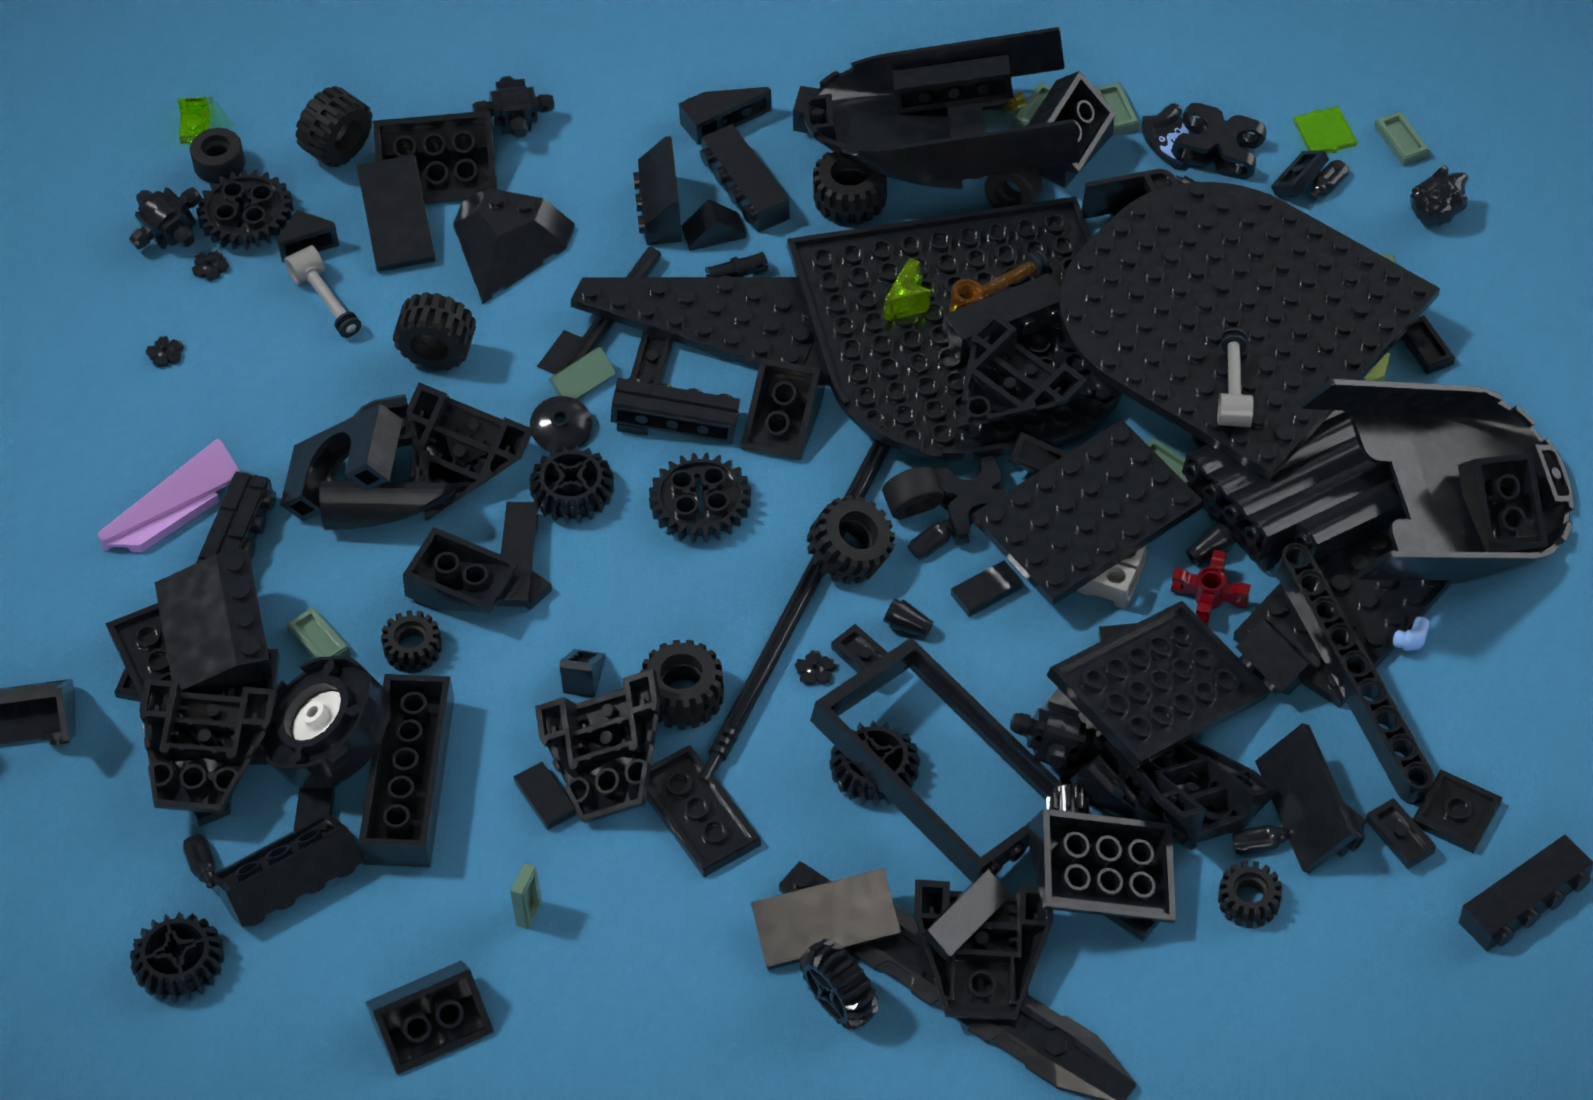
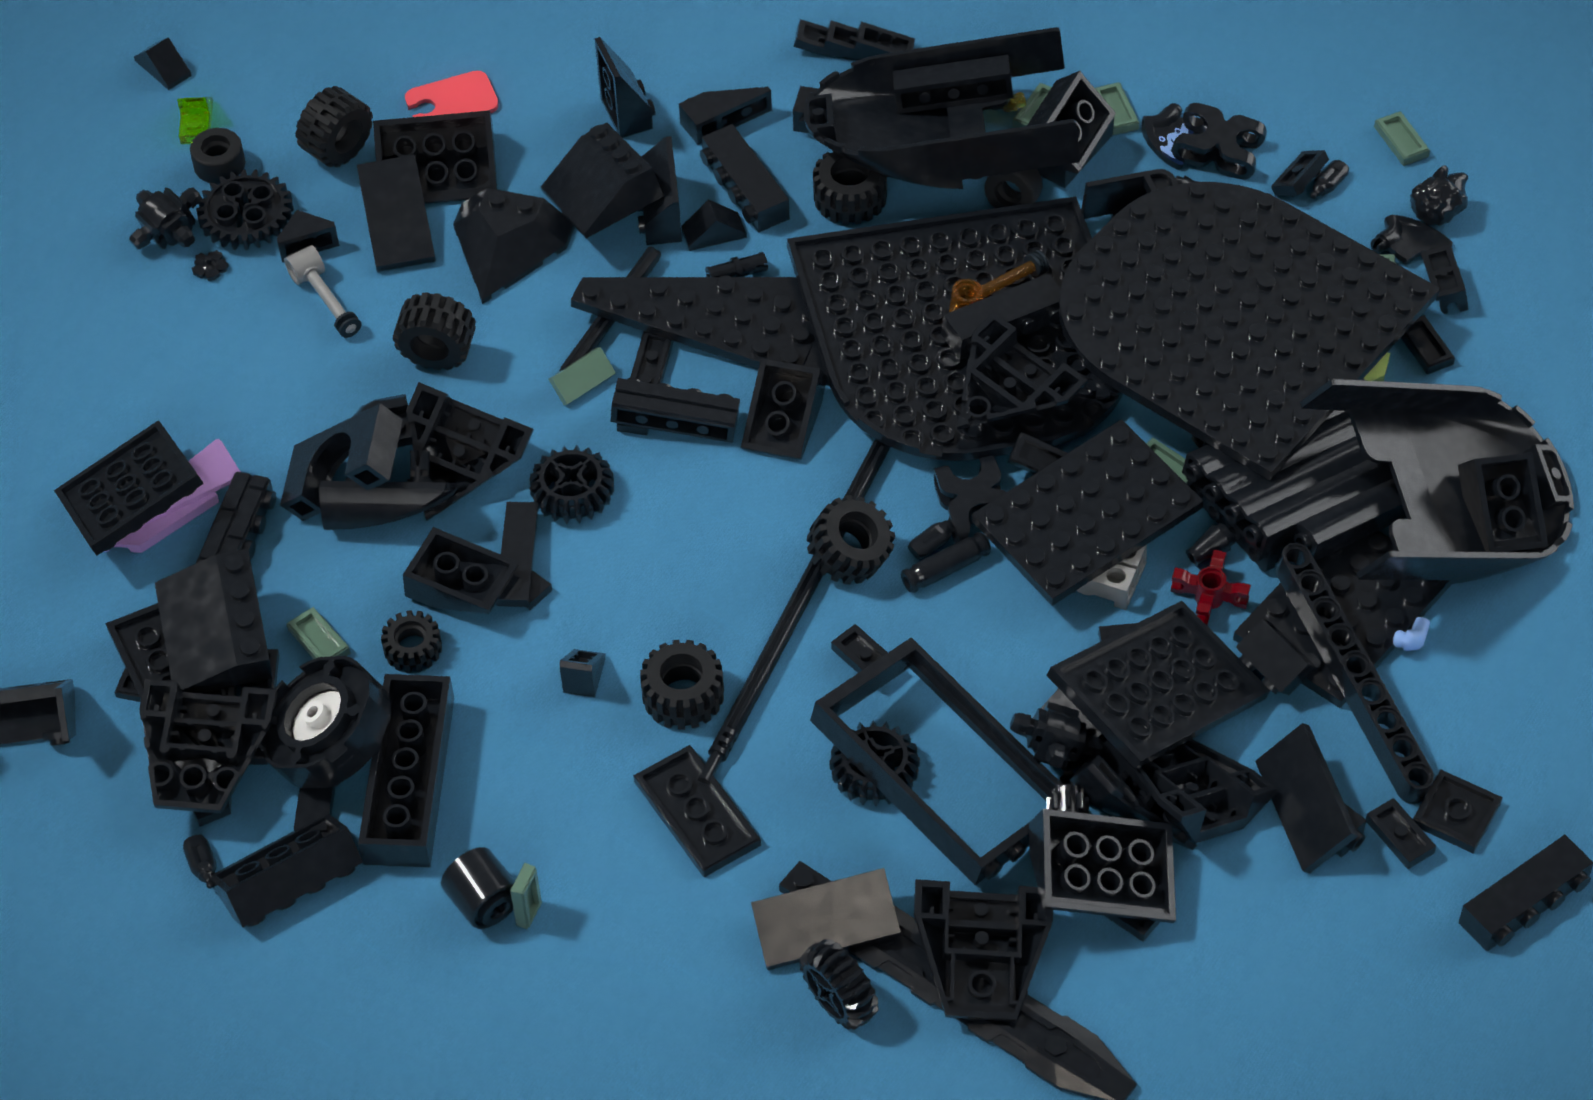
black gear [130,912,225,1003] -> none
black plant [146,336,184,367] -> none
black slope [365,960,494,1074] -> none
black piece [472,76,554,138] -> none
black tile [513,762,576,830] -> none
black dish [530,396,592,453] -> none
black wedge [535,669,661,823] -> none
black sticker [537,330,582,374] -> none
black gear [649,453,751,543] -> none
black plant [795,650,835,685] -> none
black tyre [882,467,944,520] -> none
clear neon green slope [883,257,931,321] -> none
black cone [883,598,934,639] -> none
tile [922,869,1011,960] -> none
black tile [951,560,1022,617] -> none
light grey piece [1217,328,1253,427] -> none
black tyre [1218,861,1282,928] -> none
black piece [1231,825,1294,855] -> none
clear neon green piece [1293,106,1357,153] -> none
none -> black plate [54,420,204,556]
none -> black slope [134,37,191,90]
none -> coral piece [405,70,499,117]
none -> black piece [440,847,515,929]
none -> black slope [541,122,664,239]
none -> black slope [595,37,656,138]
none -> black slope [793,19,915,60]
none -> black axle [901,532,991,593]
none -> black arm [1371,215,1453,264]
none -> black hinge [1421,244,1468,314]

